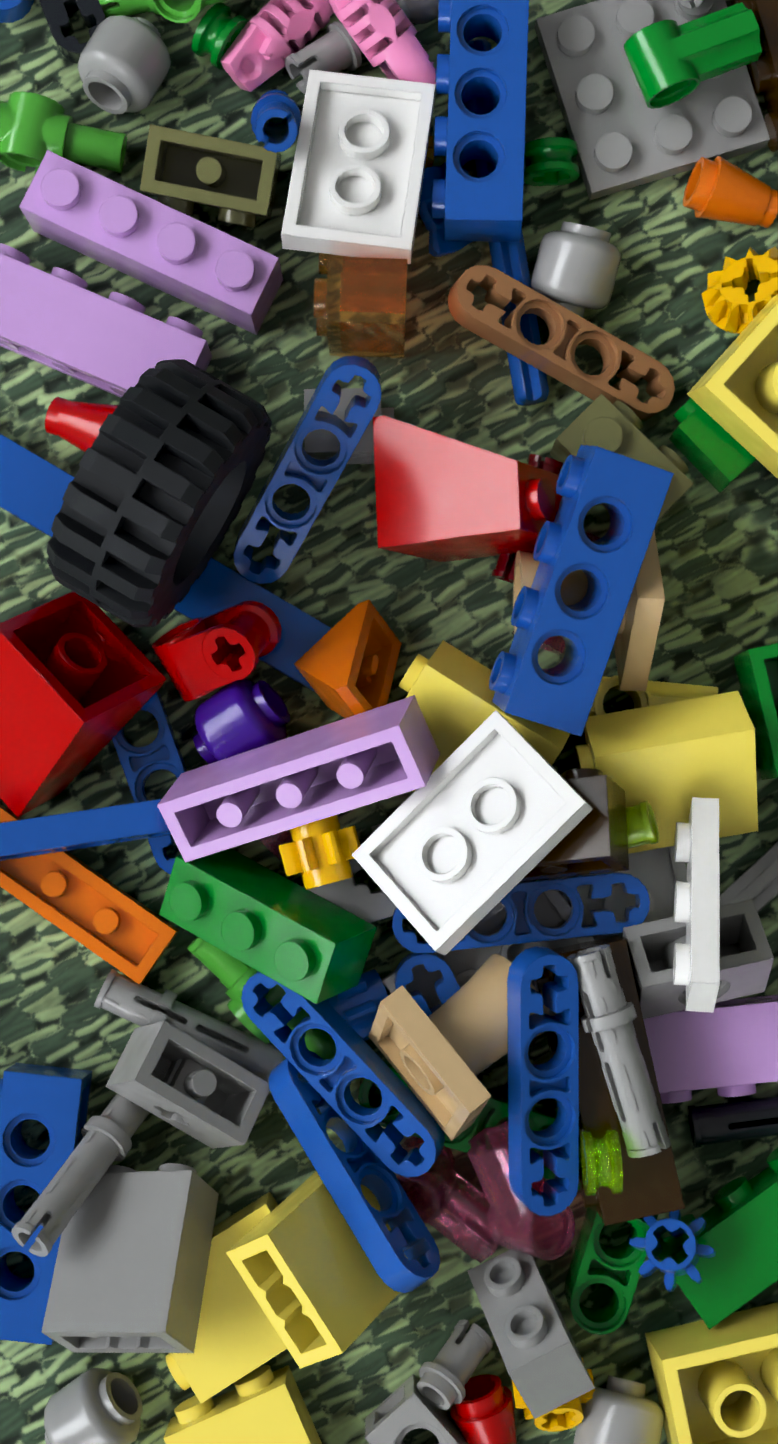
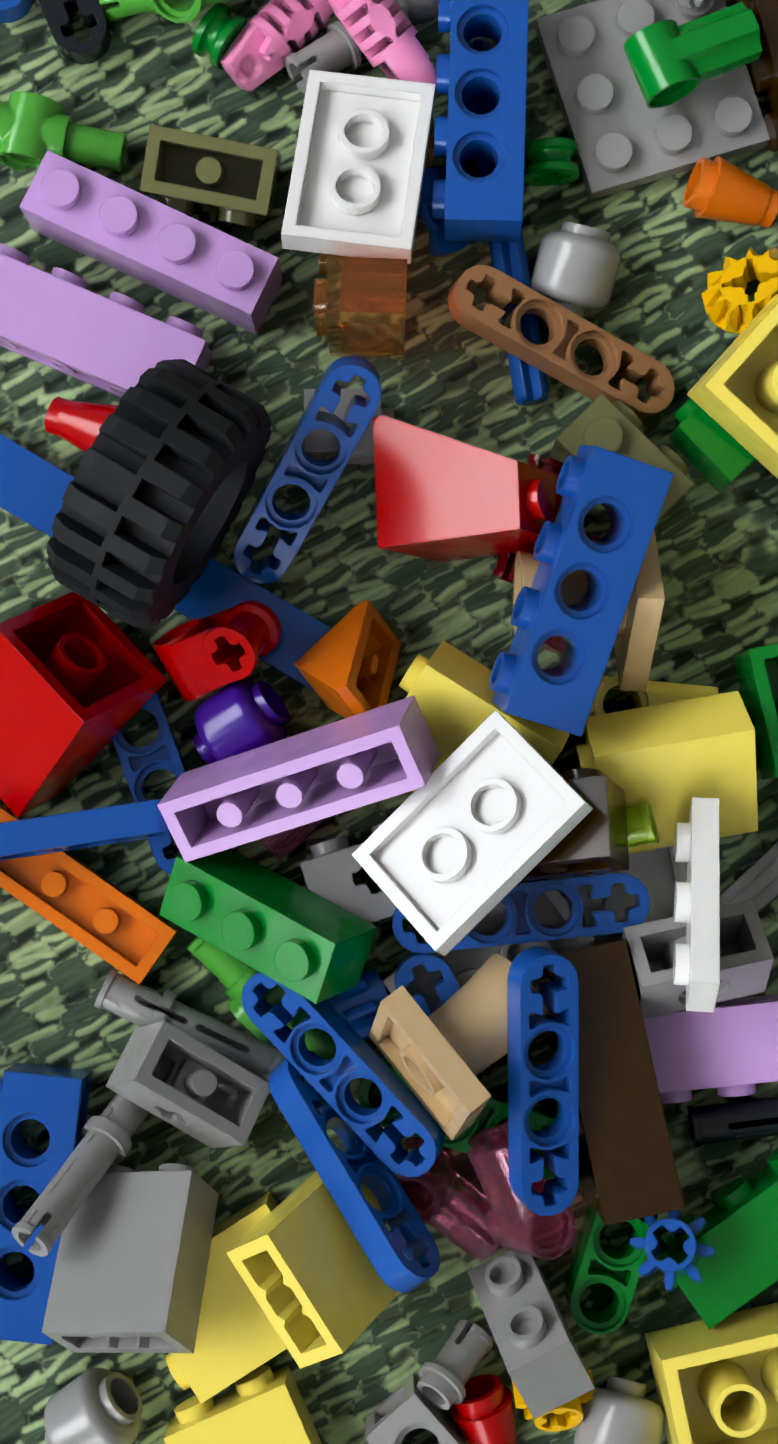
light grey head [77,15,171,114] -> none
blue pin [251,89,301,153] -> none
yellow gear [278,815,360,890] -> none
light grey pin [567,944,671,1158] -> none
clear neon green bush [580,1129,623,1196] -> none

